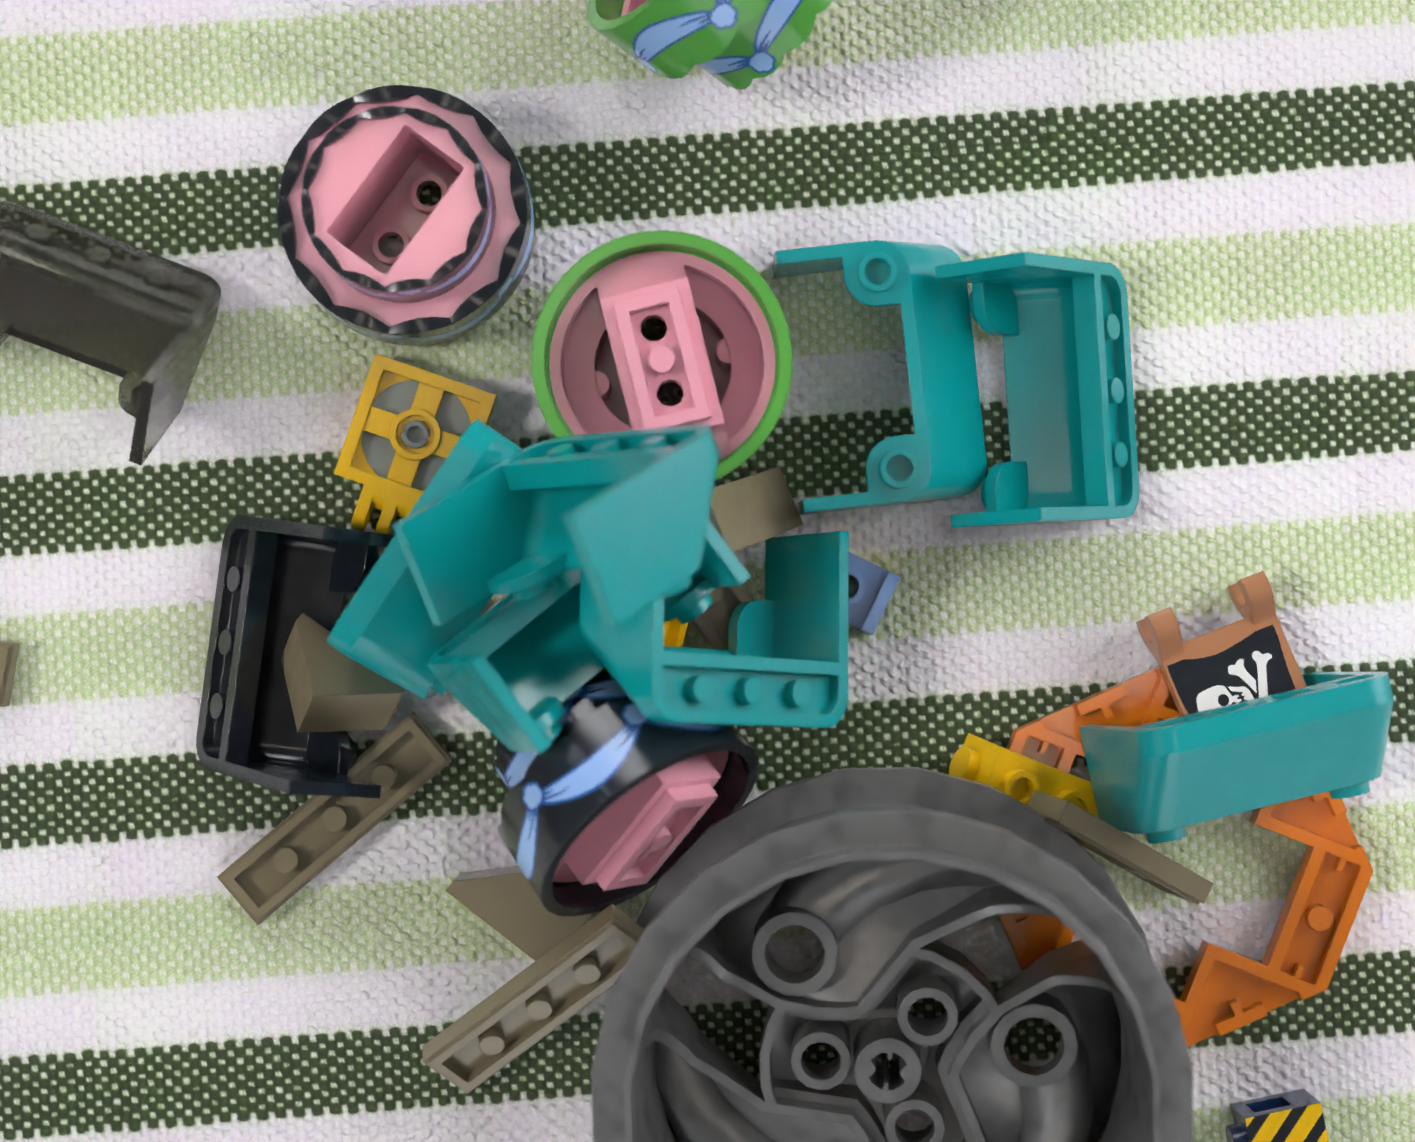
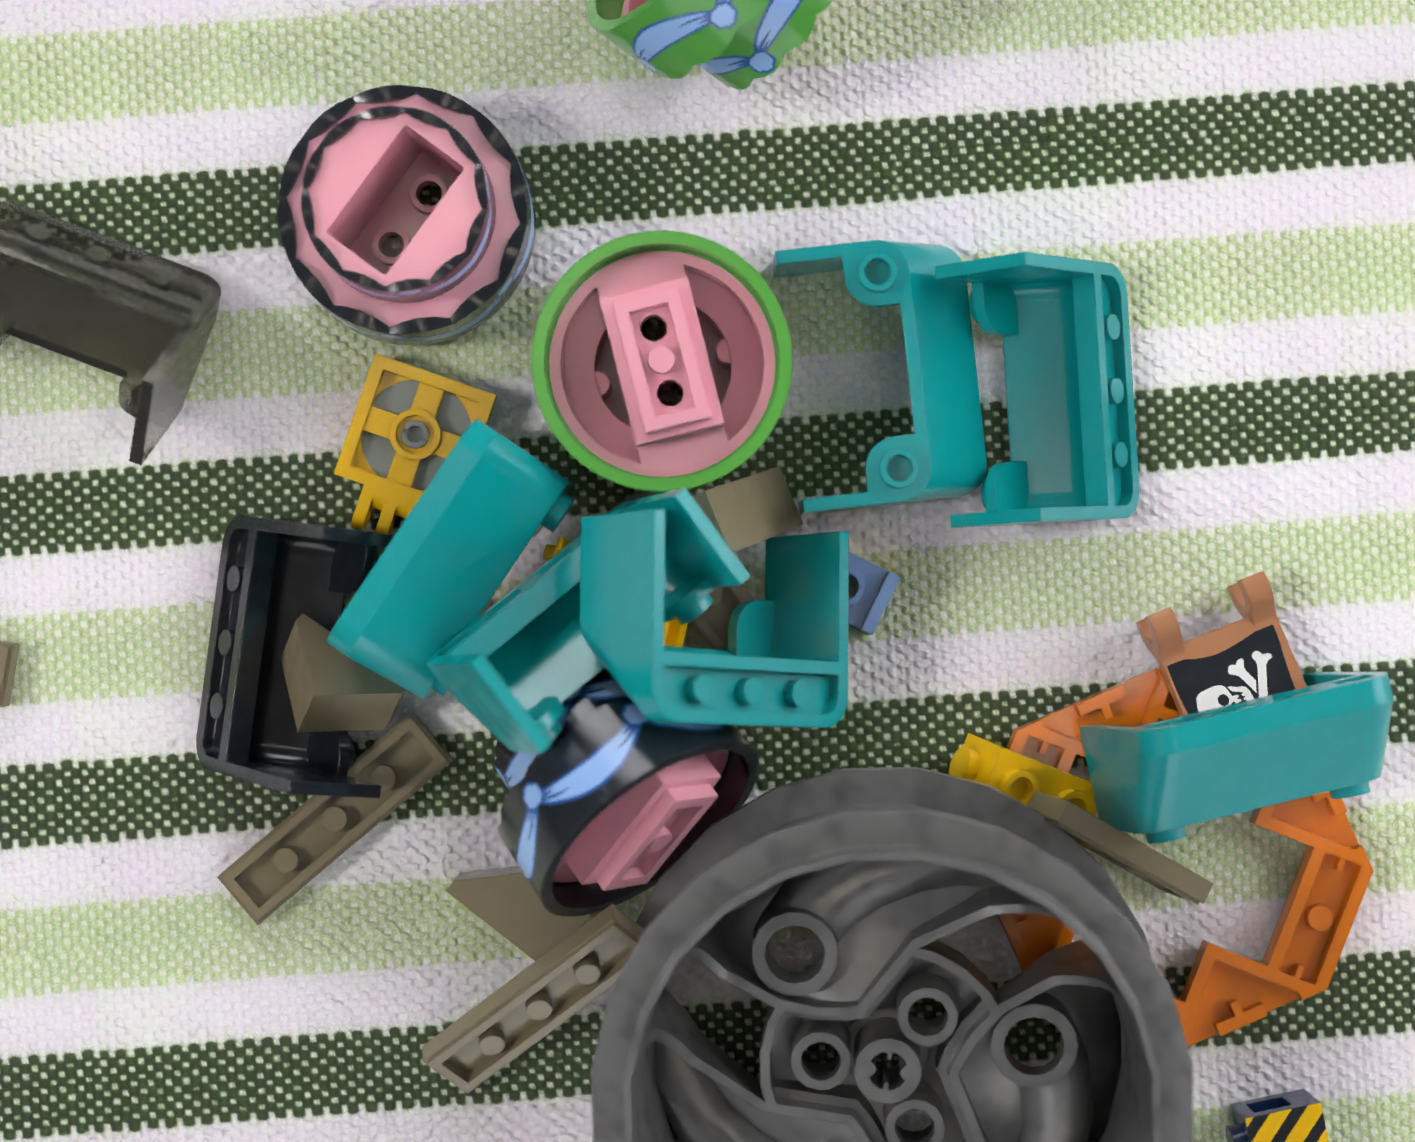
teal windscreen [393,424,719,626] -> none

